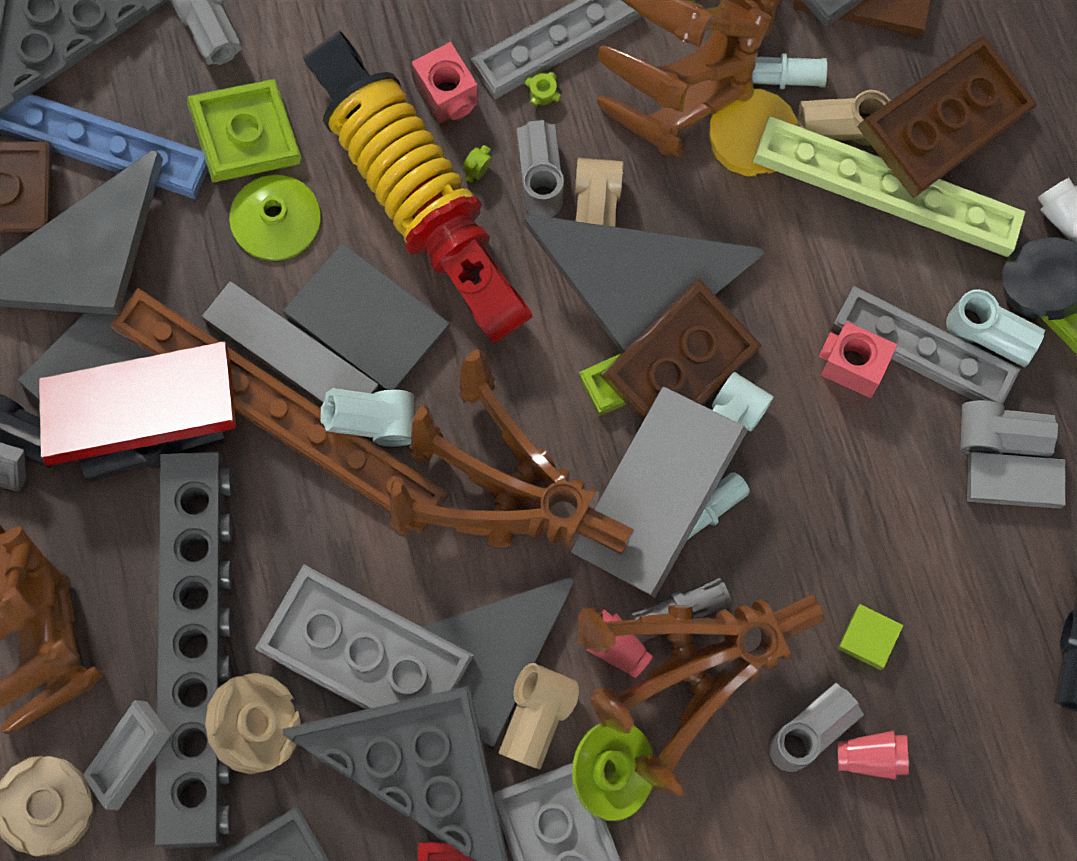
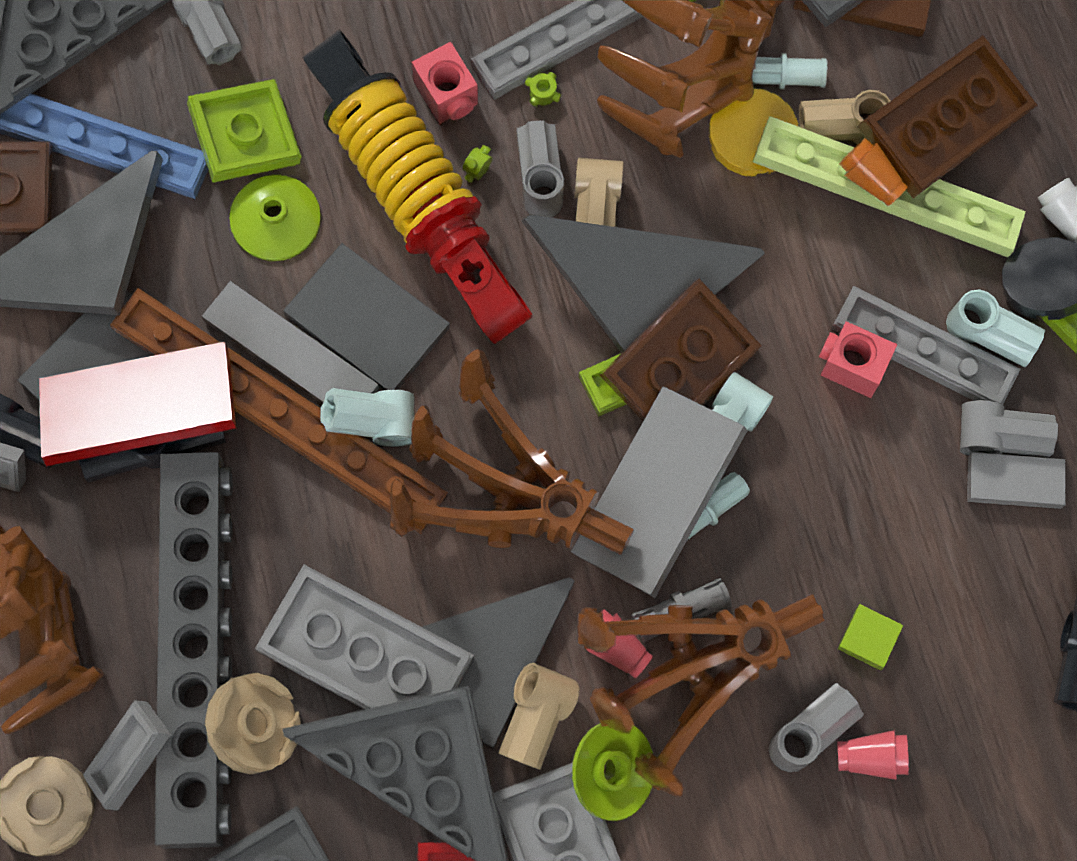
none -> orange cone [839,138,908,206]

